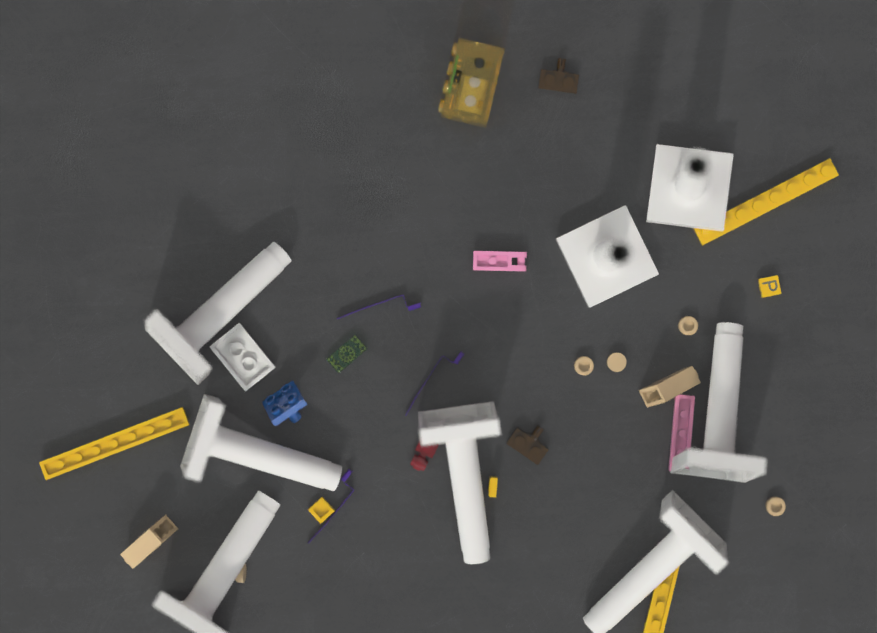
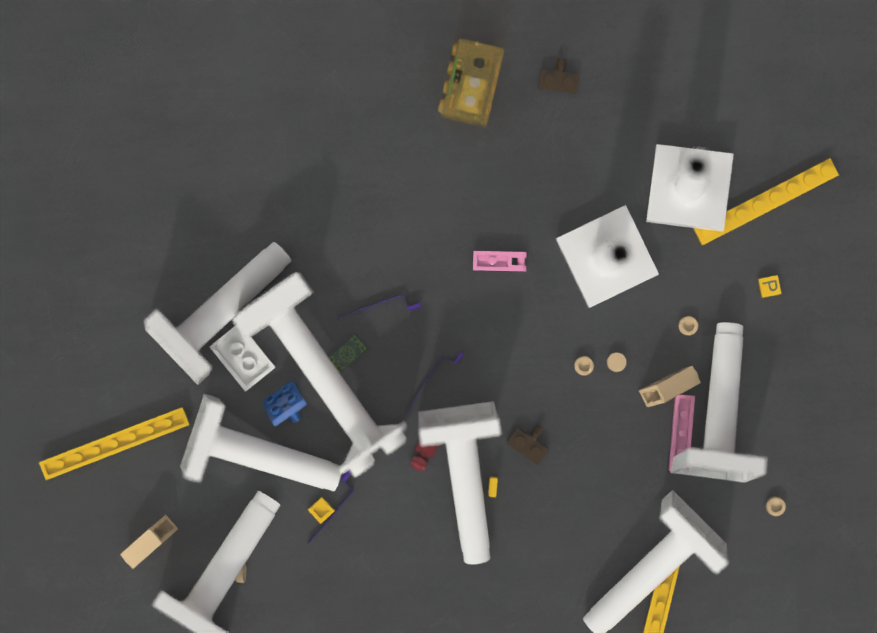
none -> white piece [232,273,407,477]

